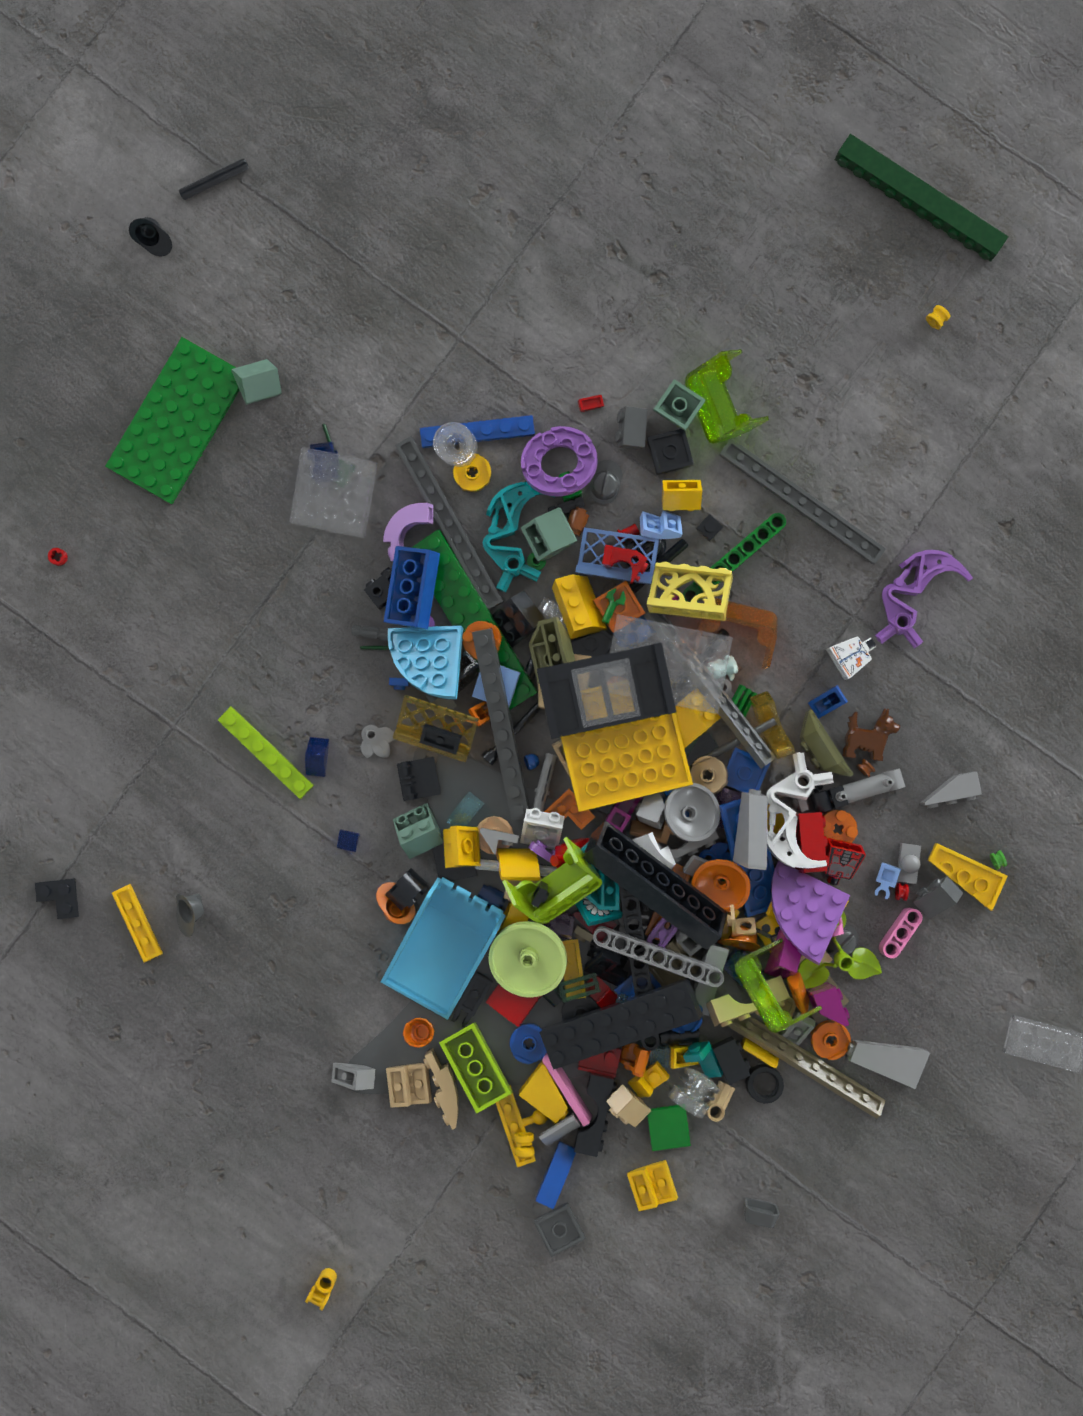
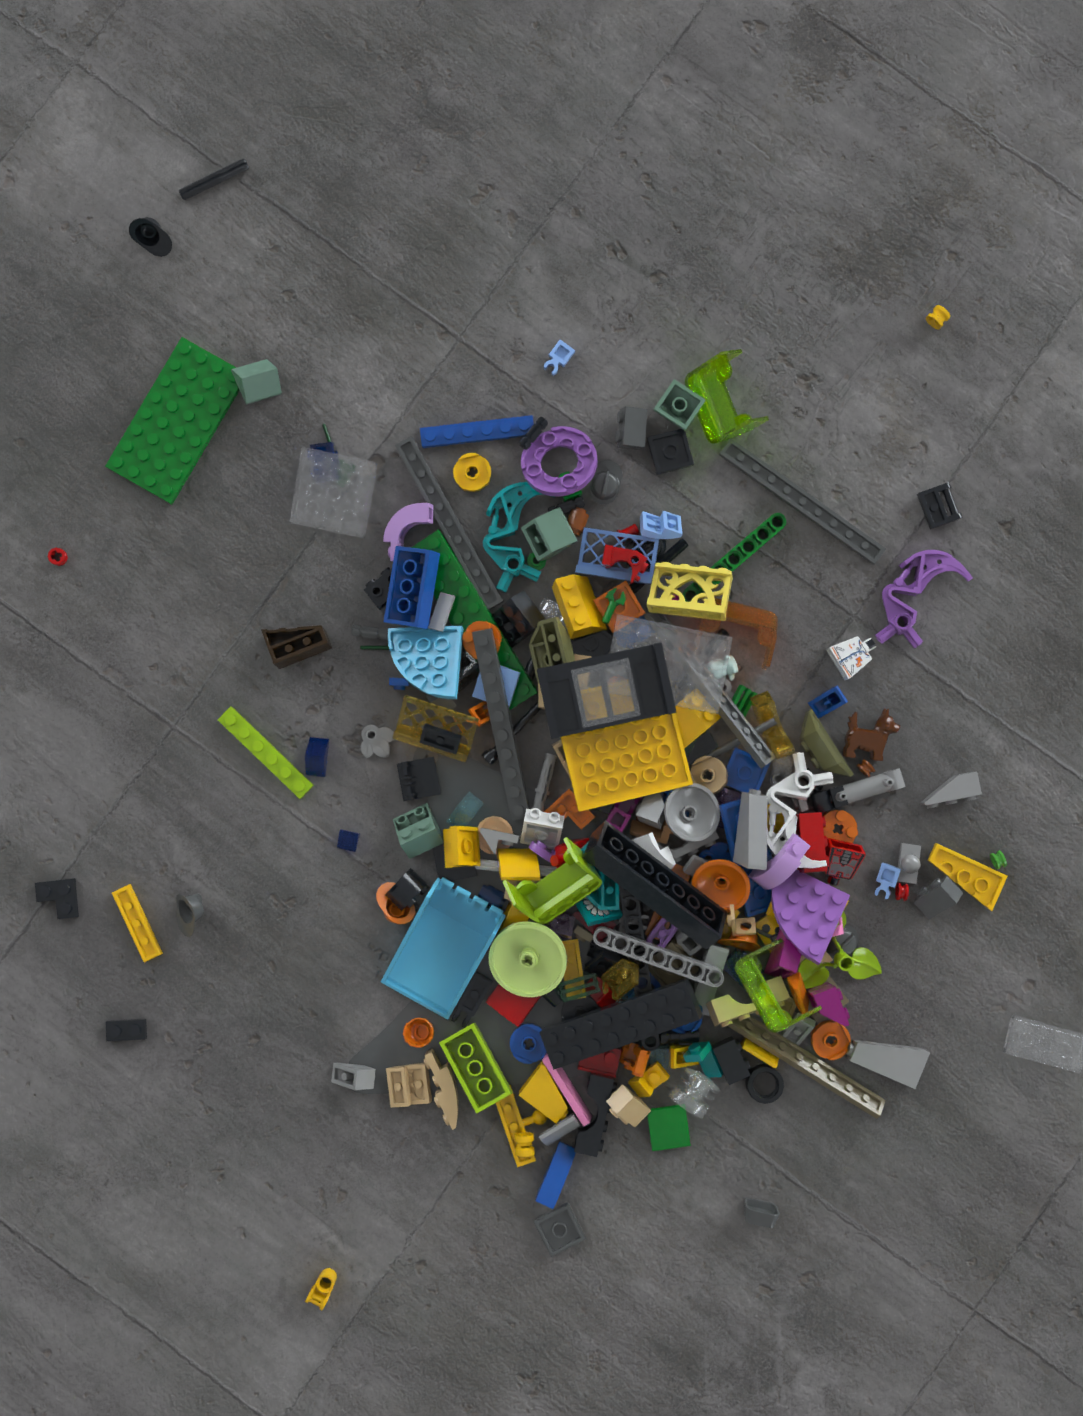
clear wheel [433,422,478,467] -> none
blue hinge [524,754,539,770] -> none
black plate [531,881,549,907] -> none
red piece [578,395,604,412] -> none
yellow slope [627,1160,678,1211] -> none
yellow brick [661,480,702,511] -> none
black plate [696,514,723,542] -> none
tan piece [704,1080,735,1122] -> none
dark green brick [834,133,1009,262] -> none
bright pink beam [879,907,922,958] -> none
none -> black plate [106,1019,147,1041]
none -> dark brown wedge [261,625,332,669]
none -> light grey piece [428,592,455,632]
none -> black axle [519,417,548,450]
none -> light blue plate [544,340,575,376]
none -> clear yellow hinge [601,959,639,1001]
none -> lavender arch [748,833,810,890]
none -> black plate [917,482,963,530]

